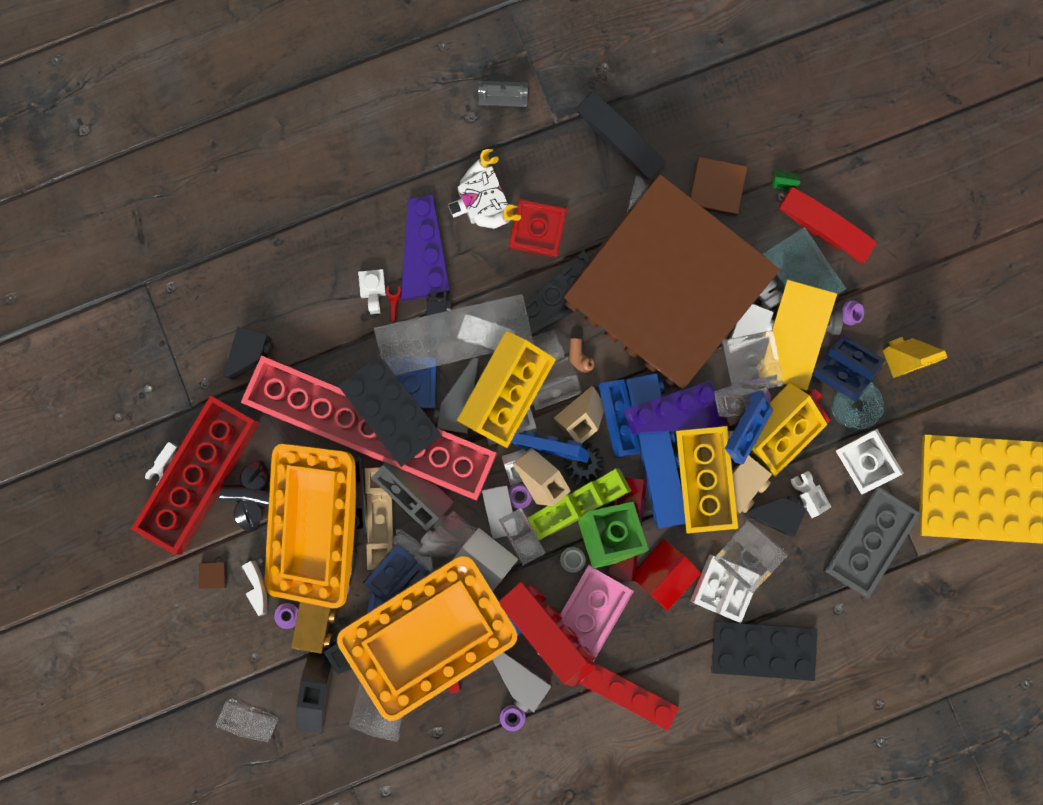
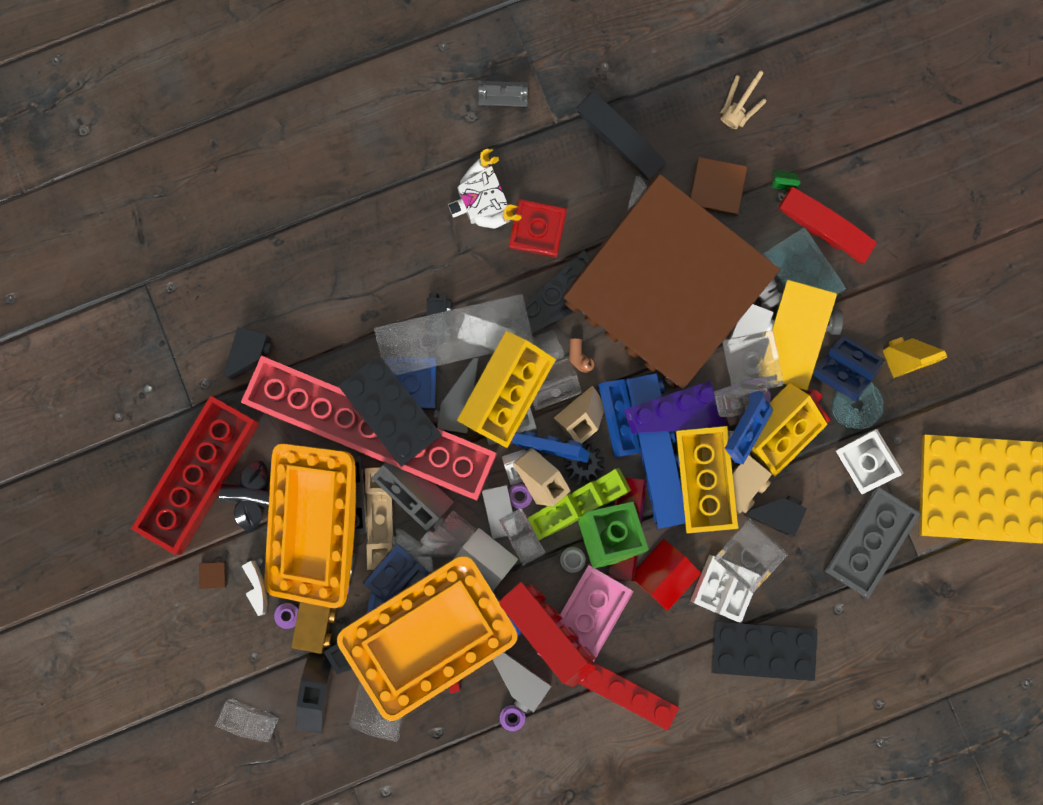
white plate [145,442,179,486] -> none
white plate [358,269,386,314] -> none
red hand [386,285,401,321] -> none
dark purple wing [401,195,450,301] -> none
white plate [791,471,831,518] -> none
medium lavender plate [841,300,864,325] -> none
none -> tan plant [720,70,766,129]

